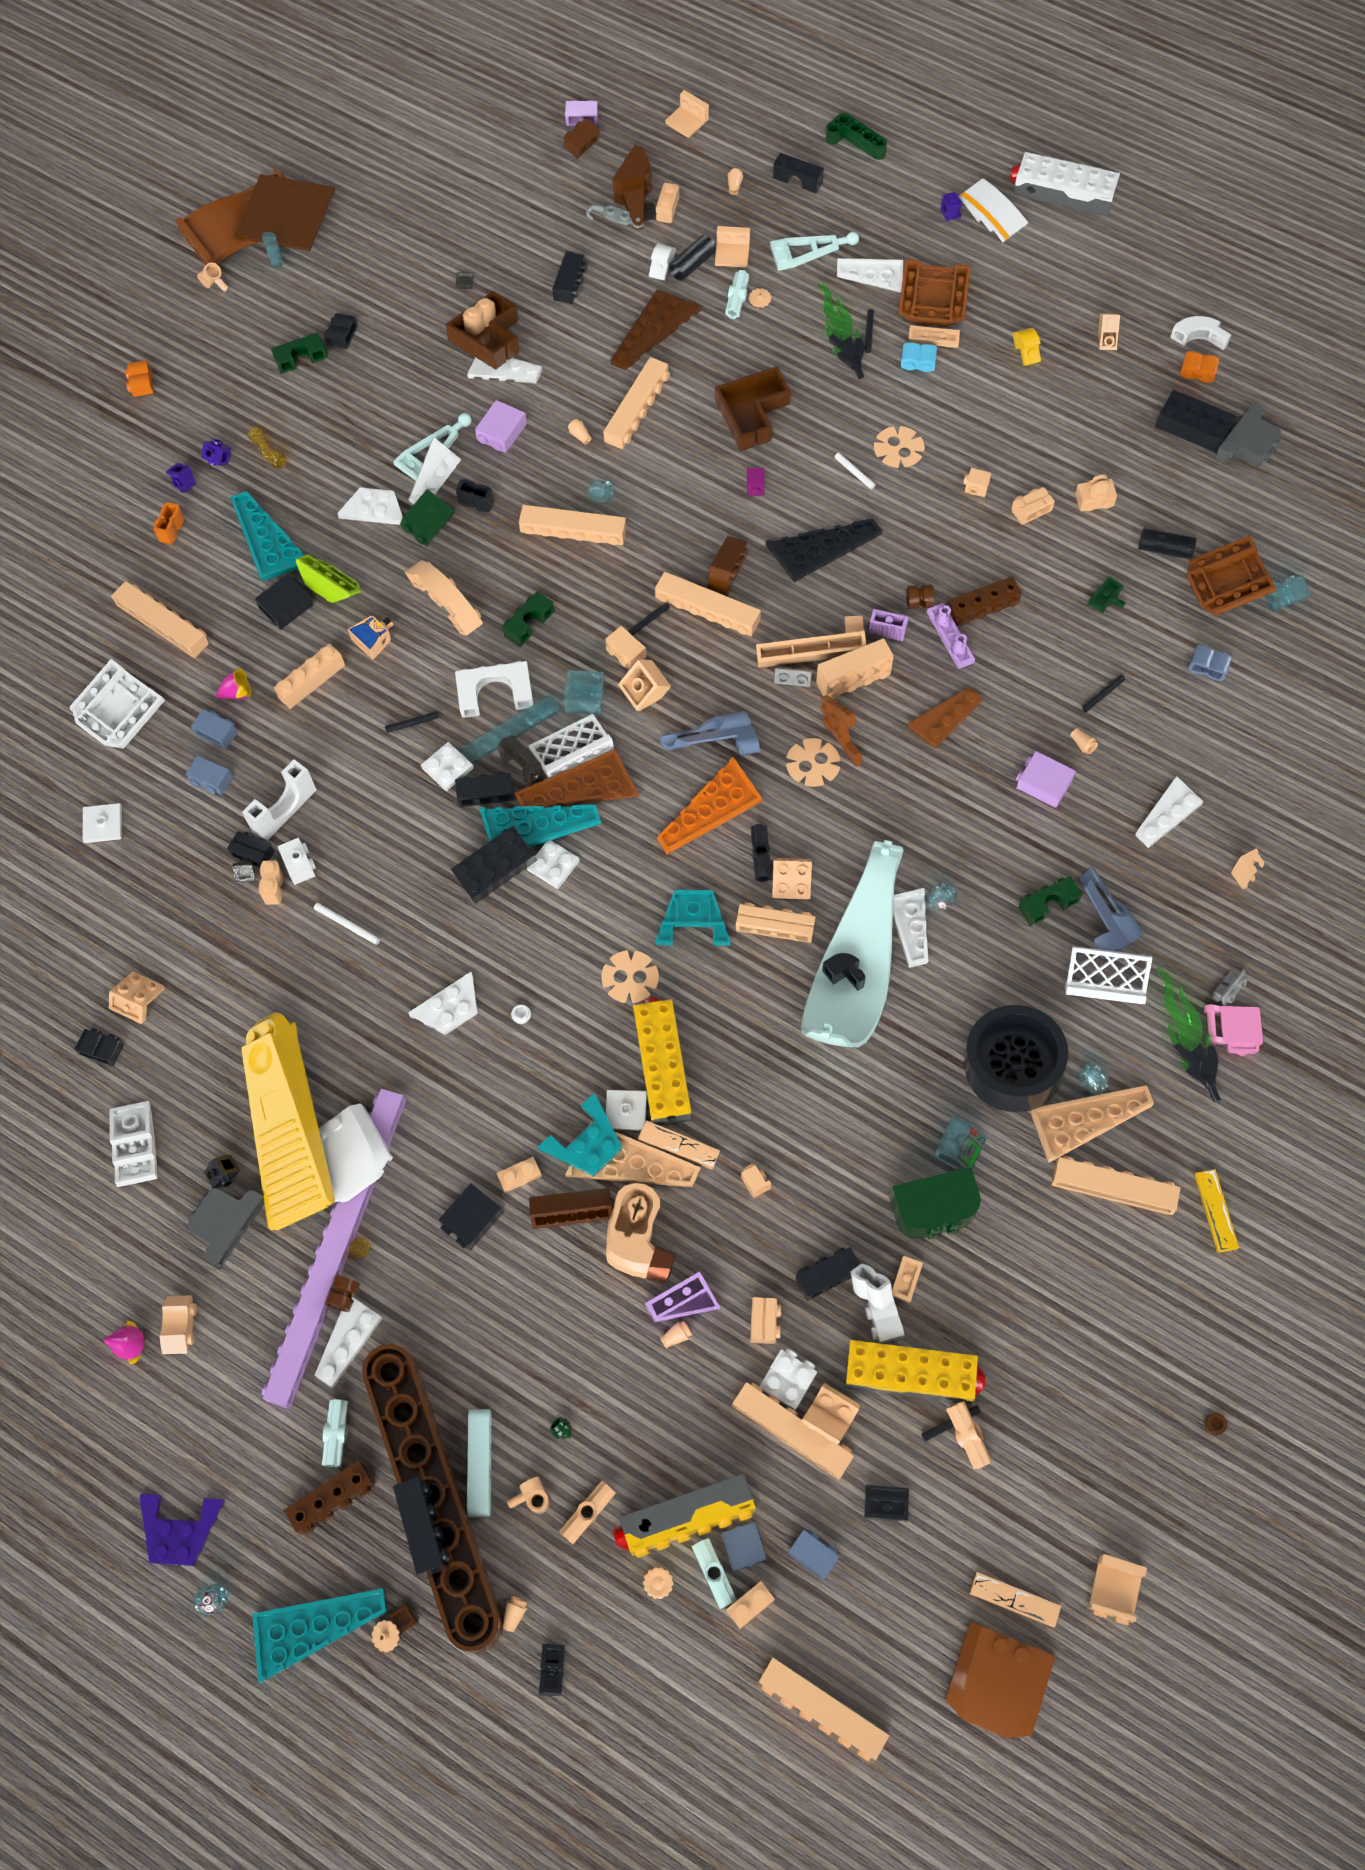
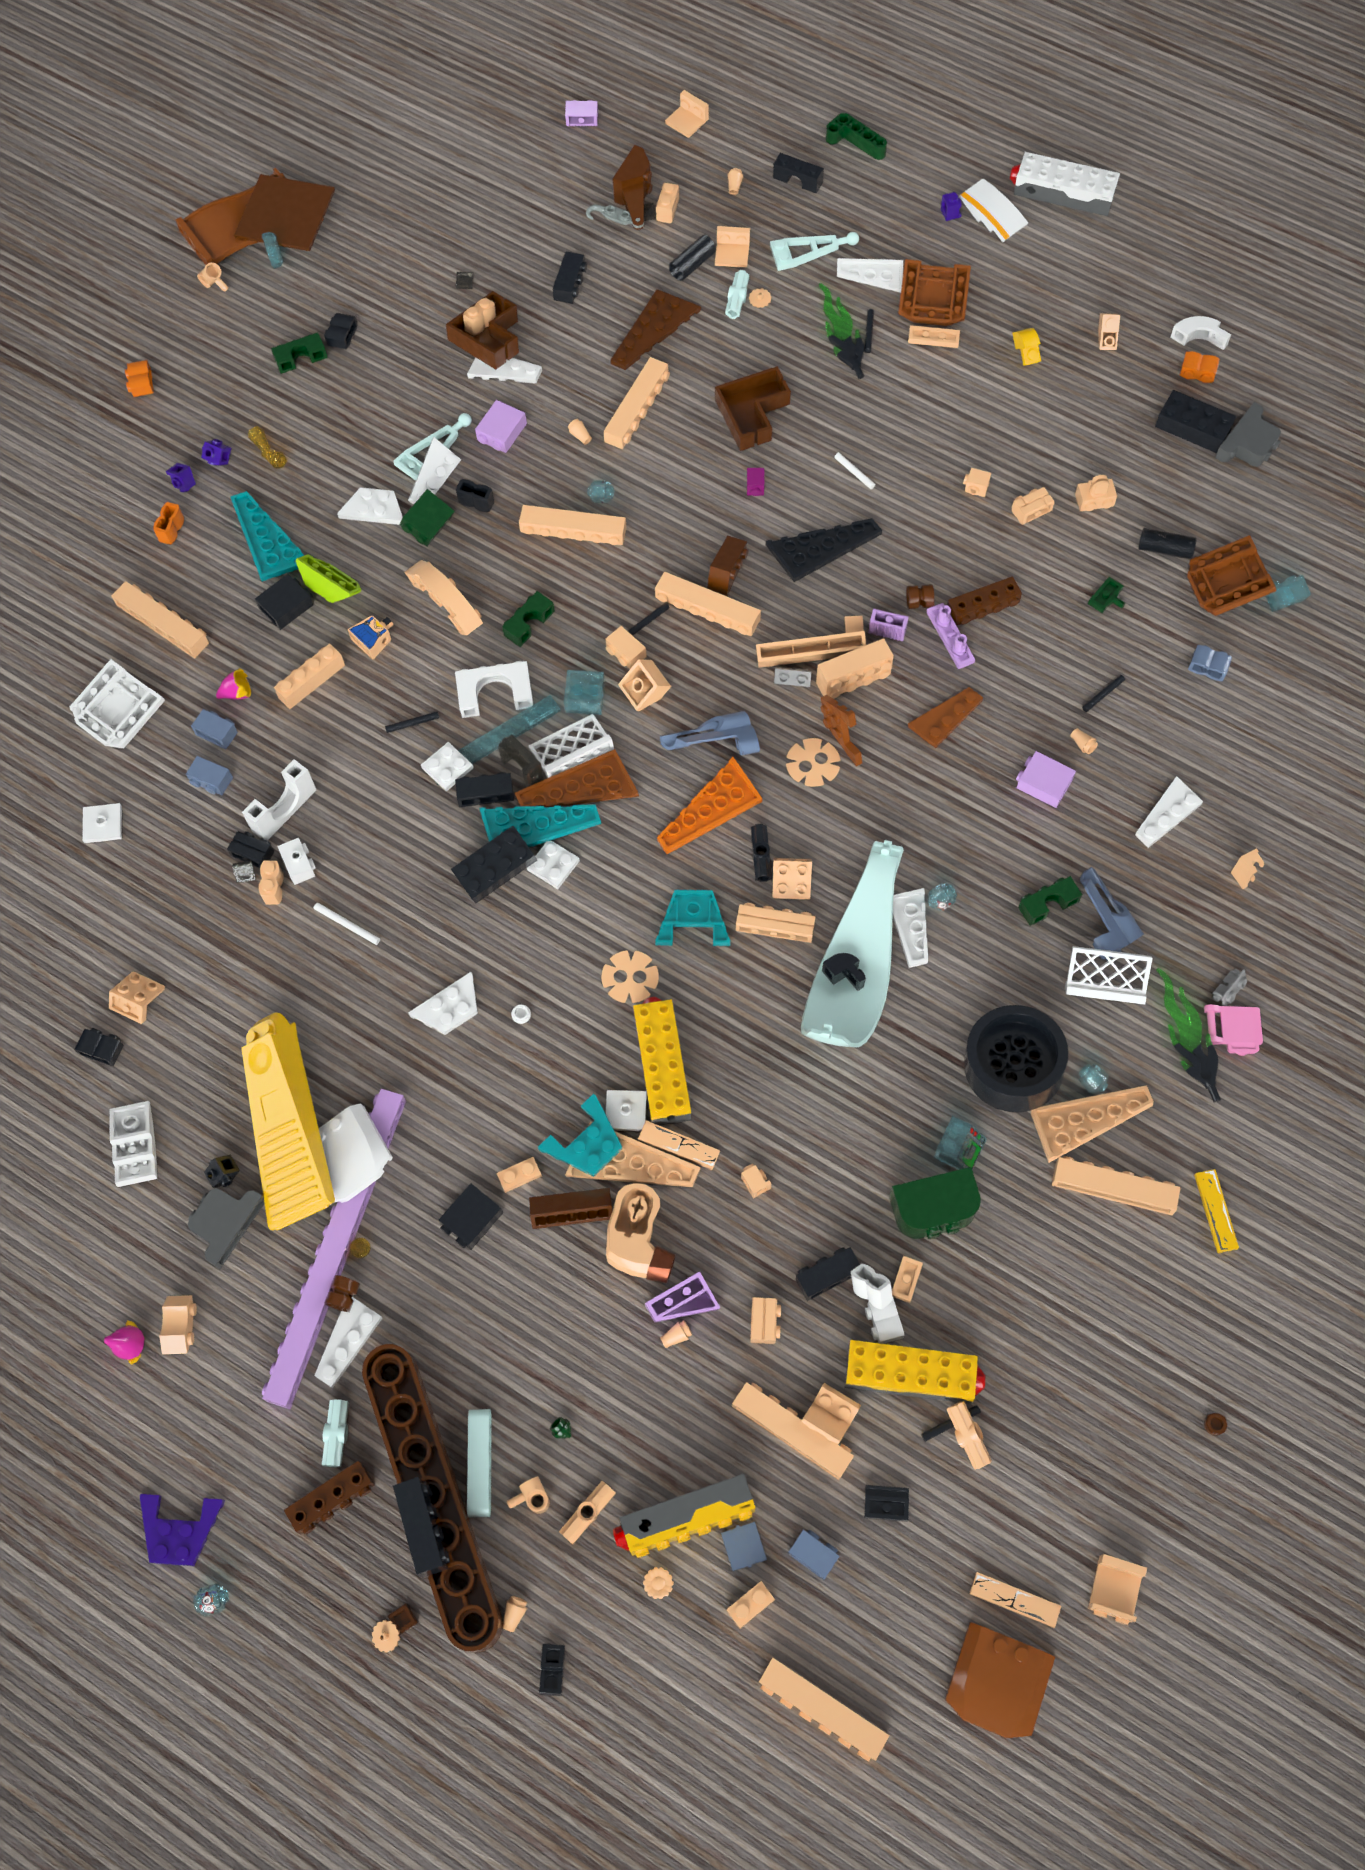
teal wing [252,1588,387,1683] -> none
reddish brown brick [564,118,600,159] -> none
white brick [649,244,676,281] -> none
light aqua piece [692,1538,737,1609] -> none
white plate [759,1349,817,1410] -> none
light nougat piece [874,426,925,468] -> none
medium azure brick [901,343,937,372] -> none

